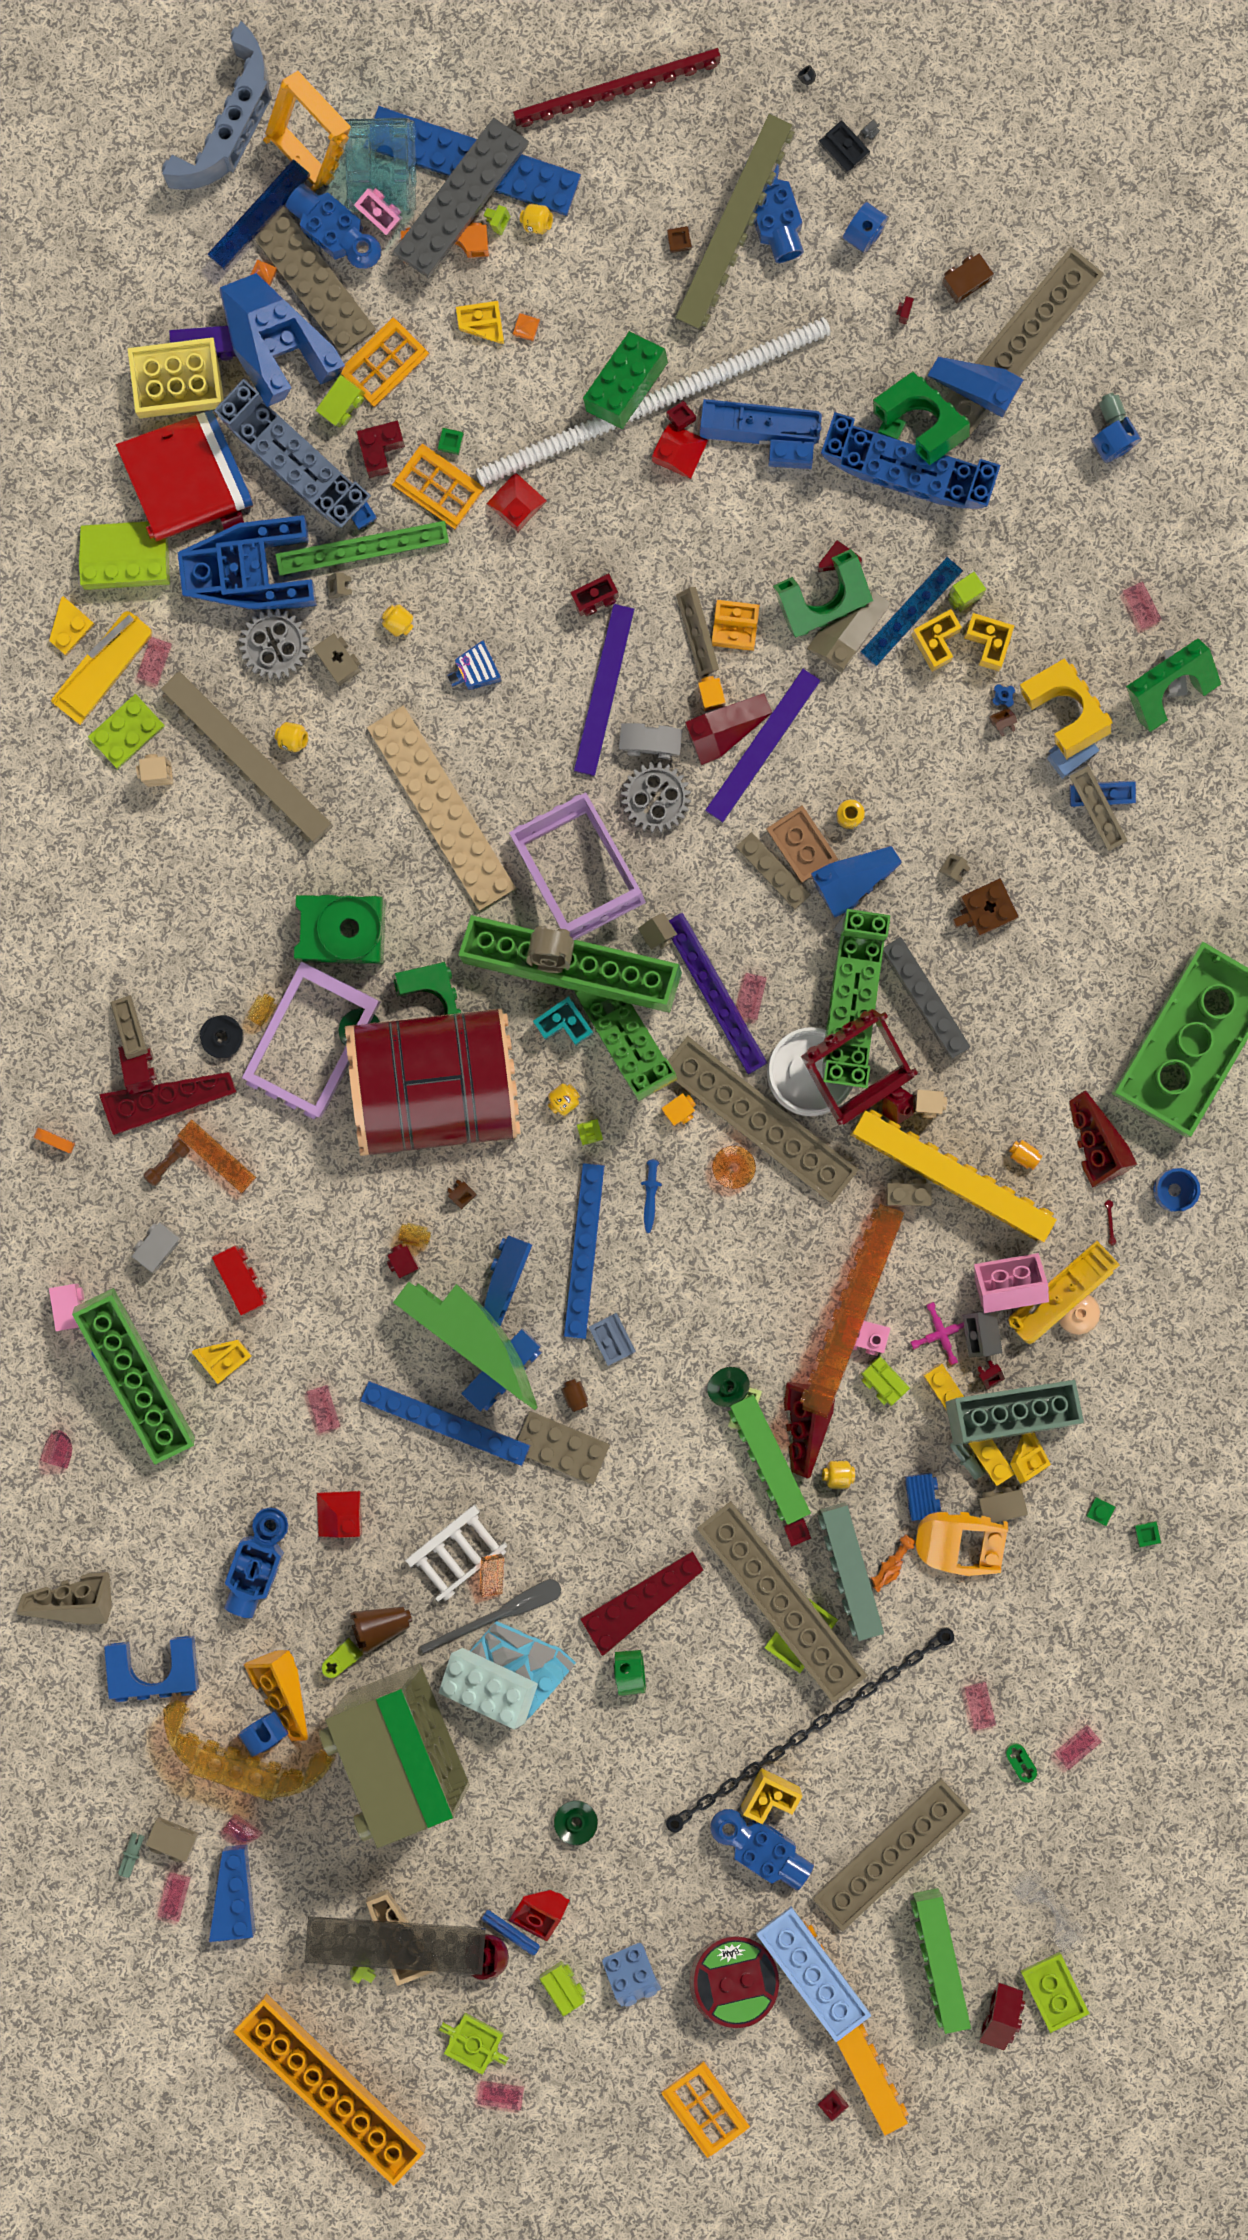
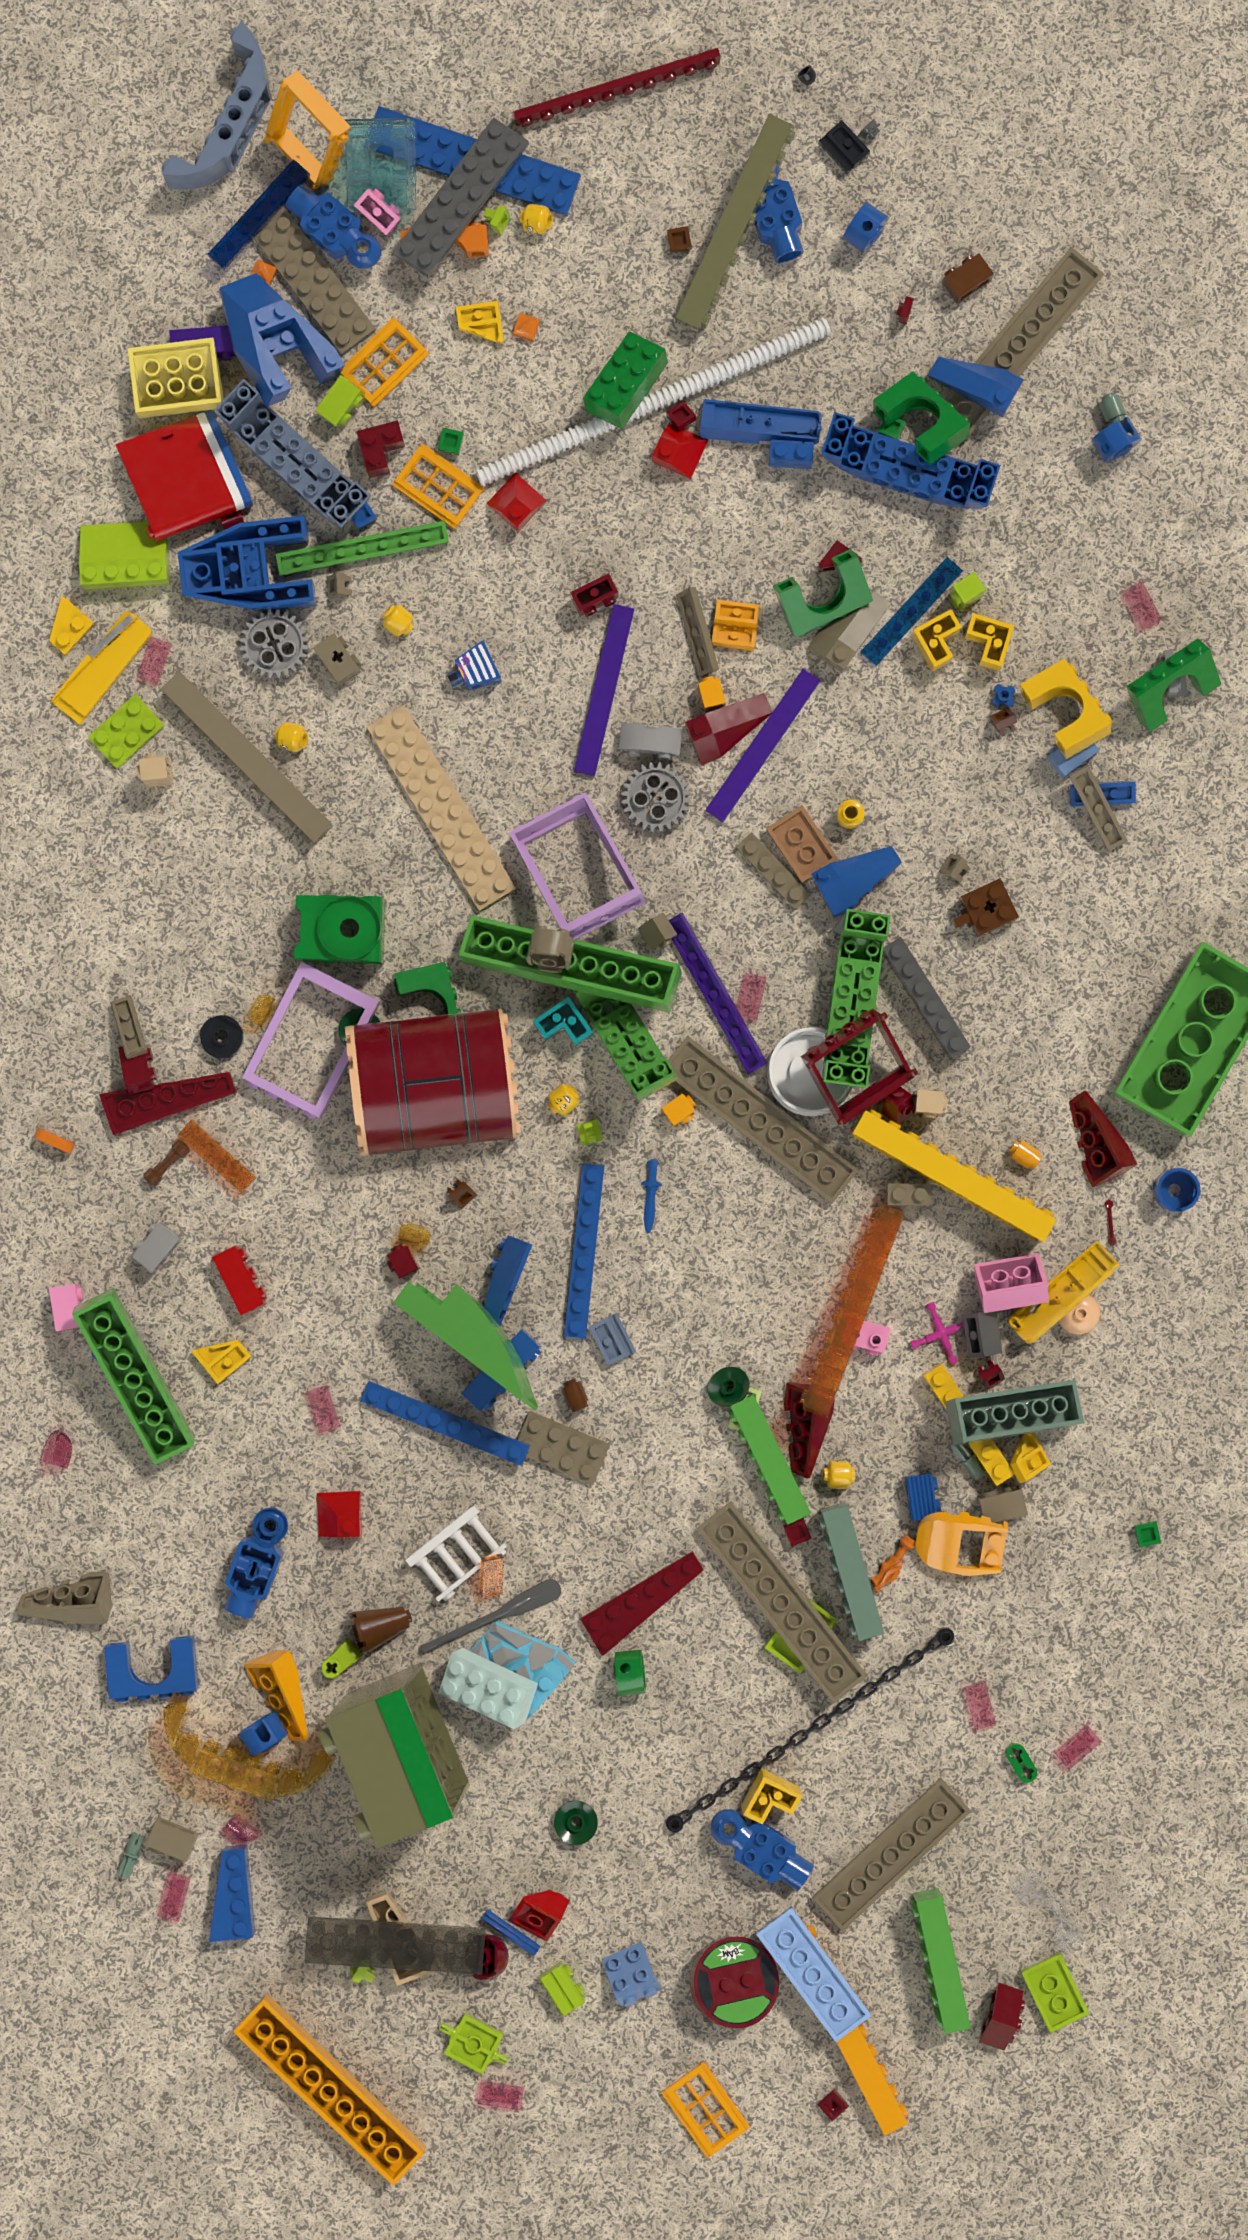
clear orange dish [712,1145,756,1189] -> none
lime brick [860,1356,910,1406] -> none
green plate [1086,1497,1116,1526] -> none

